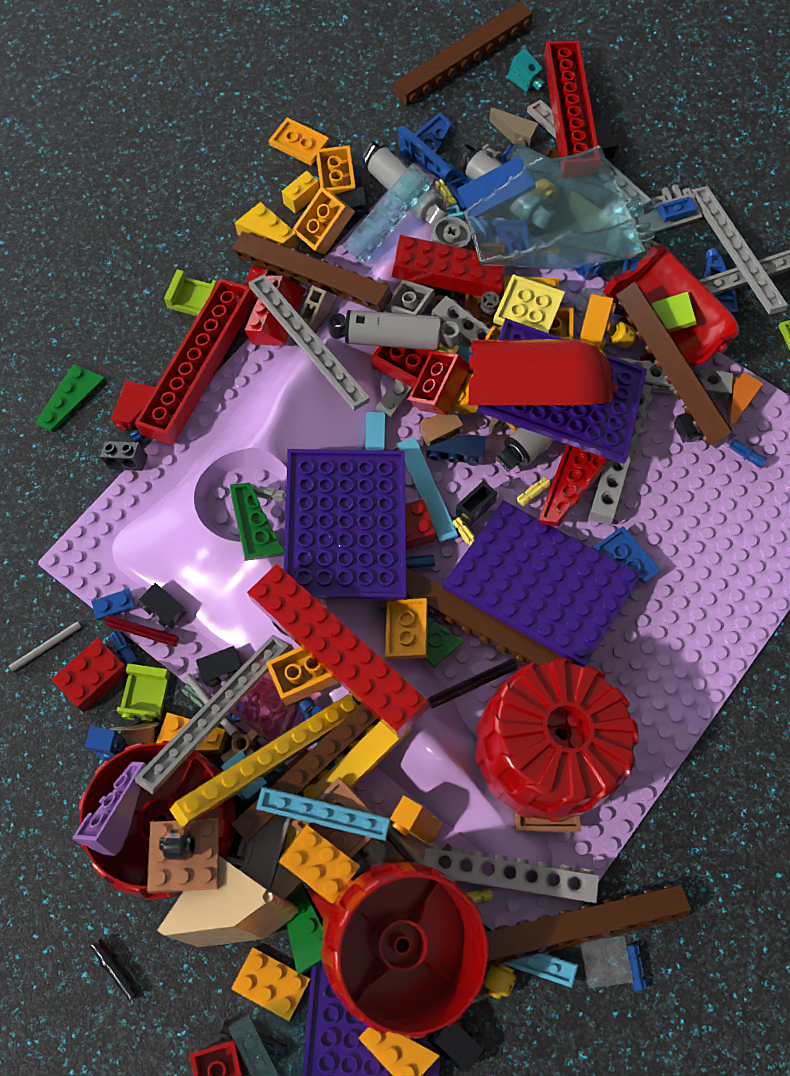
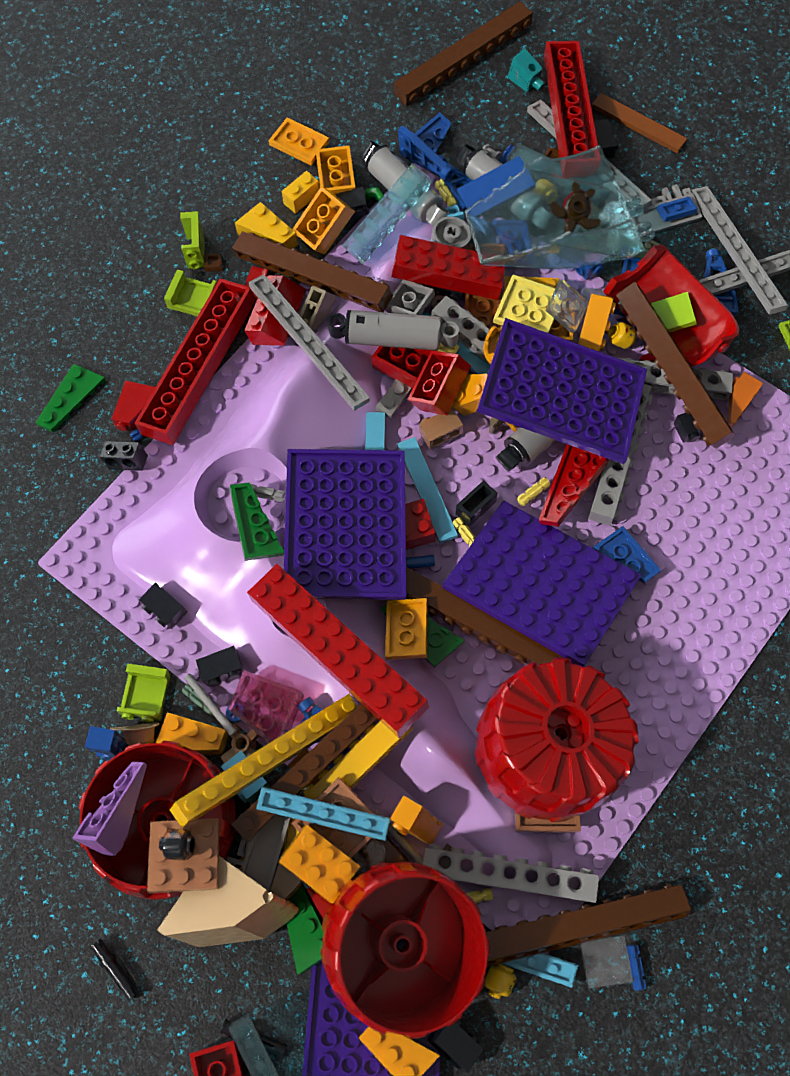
light grey bar [9,621,82,672] -> none
red brick [51,638,127,713] -> none
blue plate [91,588,136,621] -> none
dark red axle [104,615,180,647] -> none
blue axle [110,630,139,665] -> none
light grey plate [135,635,289,794] -> none
light orange plate [231,948,311,1021] -> none
light orange brick [266,647,338,706] -> none
dark blue slope [426,434,486,466] -> none
black axle [427,659,518,709] -> none
red panel [468,339,617,405] -> none
dark grey wheel [481,291,499,315] -> none
dark tan slope [489,107,538,149] -> none
blue axle [729,439,767,468] -> none
none -> lime panel [180,211,205,269]
none -> reddish brown tile [204,253,223,272]
none -> green arm [365,187,386,204]
none -> clear plate [545,280,589,333]
none -> dark brown animal [550,182,600,235]
none -> dark orange tile [591,93,687,154]

